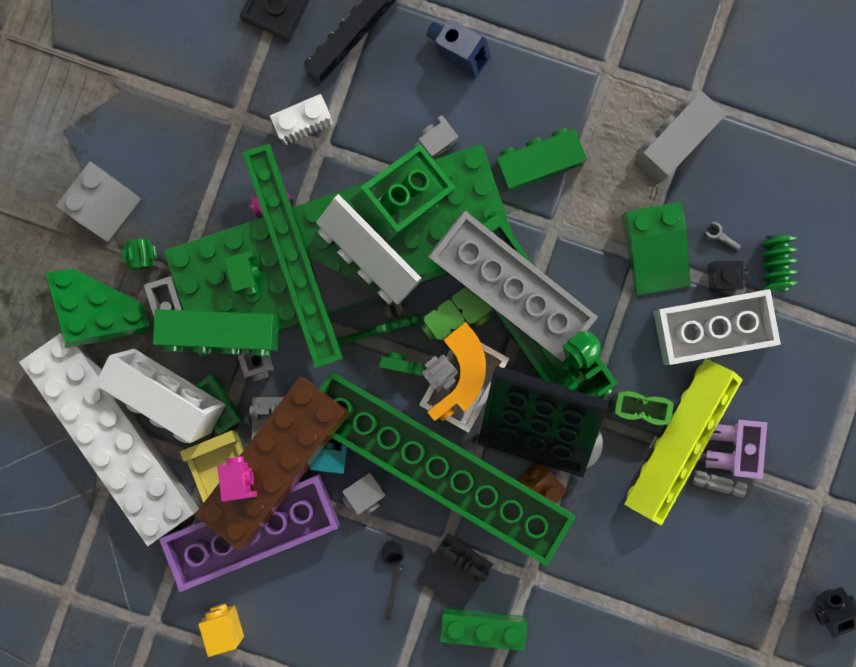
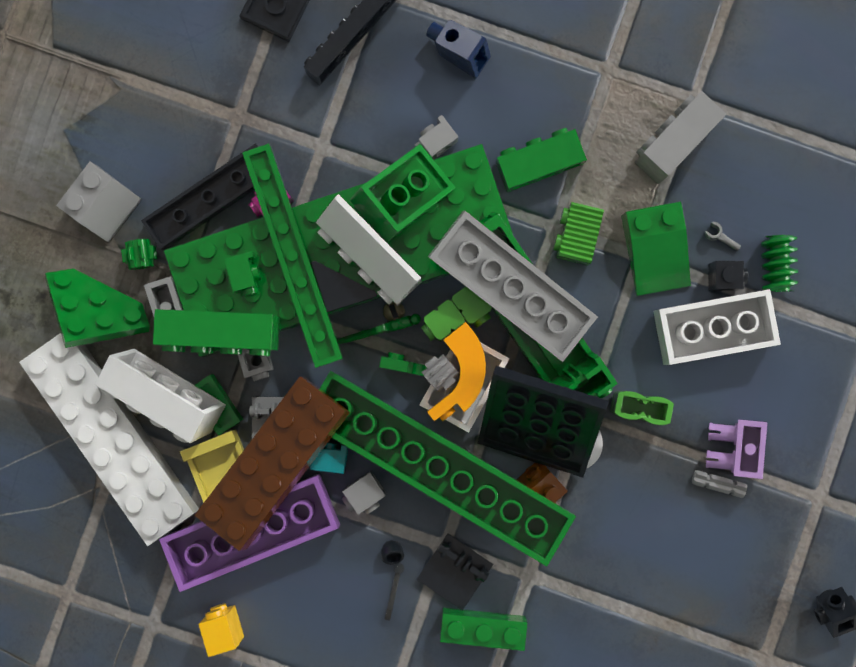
dark pink brick [217,457,257,501] -> none
white brick [270,94,333,145] -> none
green piece [562,331,601,370] -> none
neon yellow brick [624,358,743,525] -> none
none -> black piece [141,143,258,251]
none -> bright green brick [553,202,604,265]

